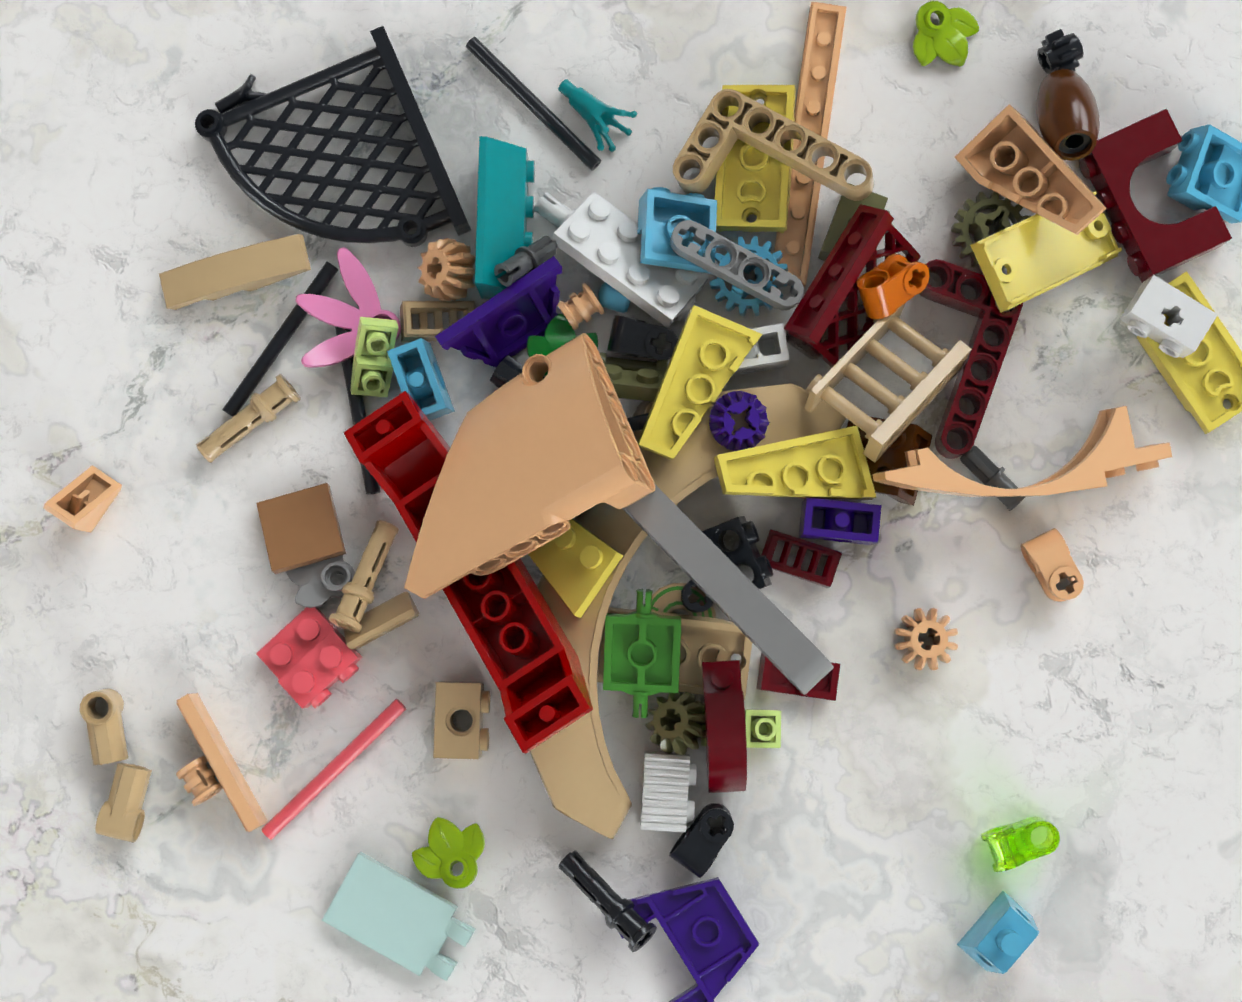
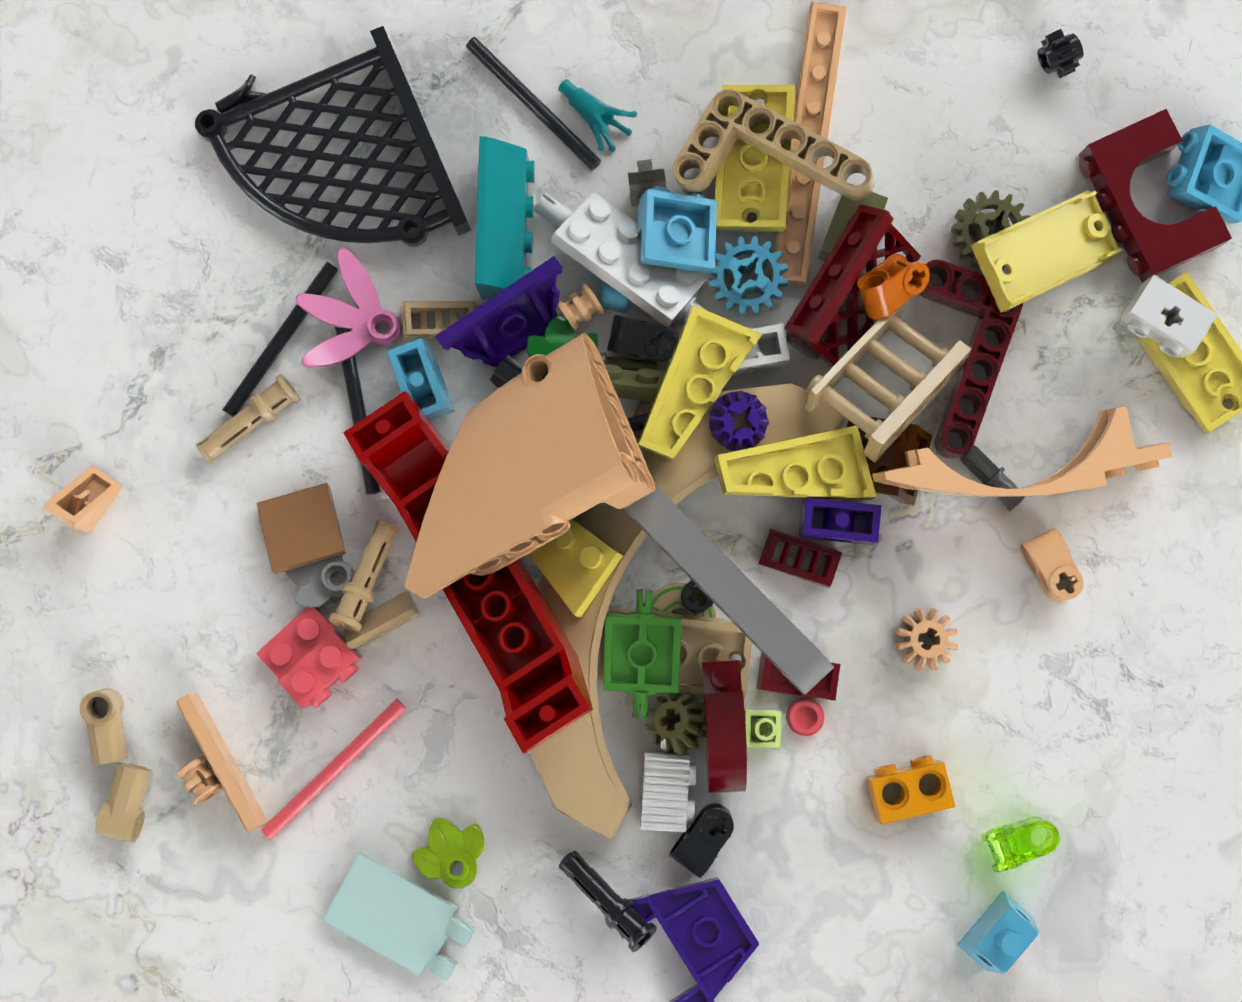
tan slope [159,234,311,310] -> none
yellowish green slope [350,317,398,397] -> none
light nougat gear [417,238,476,302] -> none
tan brick [433,682,490,759] -> none
dark grey axle [494,236,558,286] -> none
light grey beam [670,220,804,310] -> none
black brick [702,516,773,589] -> none
lime plate [913,1,979,67] -> none
light nougat wedge [955,104,1107,235] -> none
reddish brown piece [1036,69,1100,161] -> none
none -> clear smoke tile [628,159,666,206]
none -> coral tile [786,698,824,736]
none -> light orange brick [866,755,956,825]

